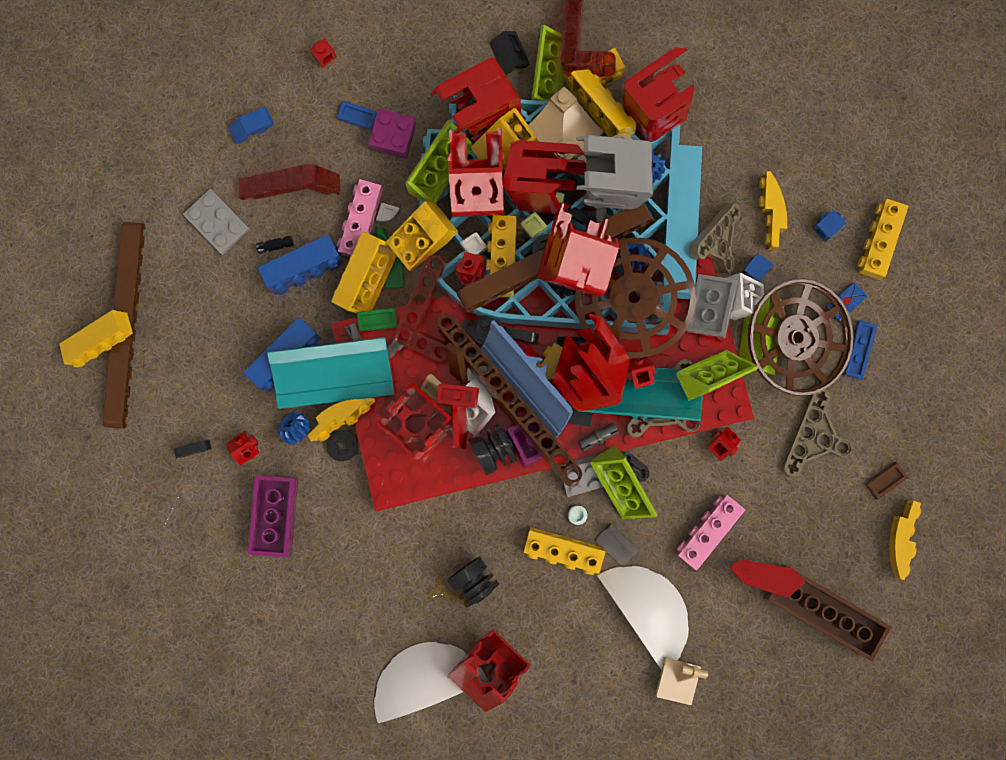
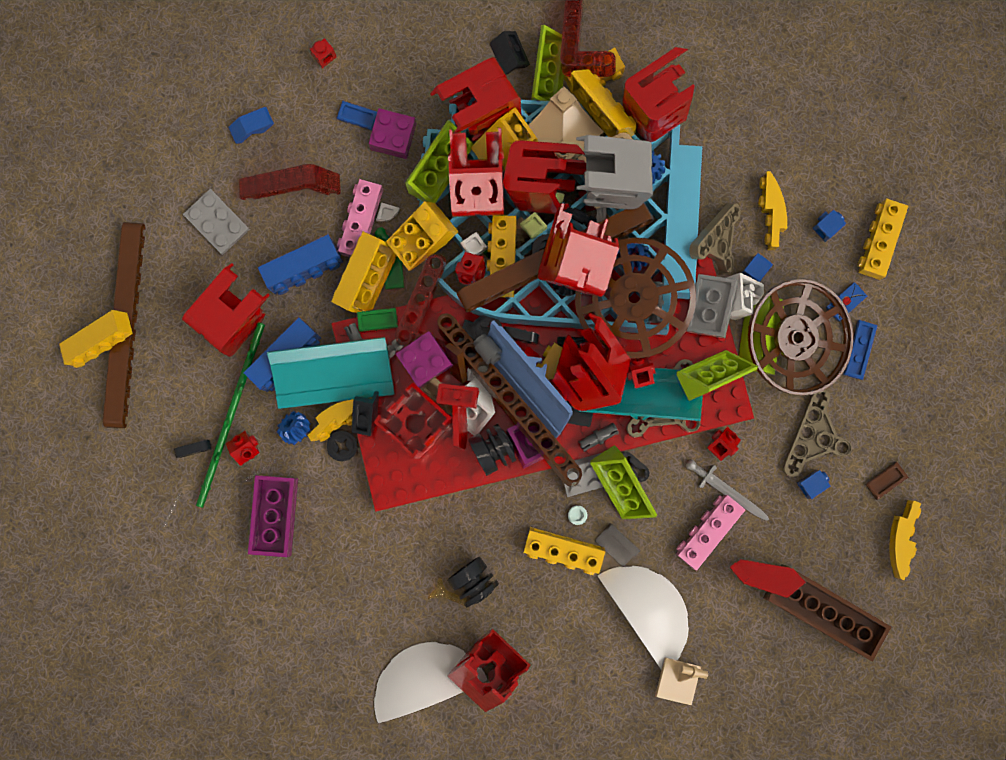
black axle [256,235,294,254] -> none
none -> red piece [182,263,270,357]
none -> green plant [196,322,265,508]
none -> black panel [352,391,379,436]
none -> magenta brick [396,331,453,388]
none -> dark grey brick [473,334,502,364]
none -> light grey sword [686,459,769,521]
none -> blue brick [797,470,831,499]

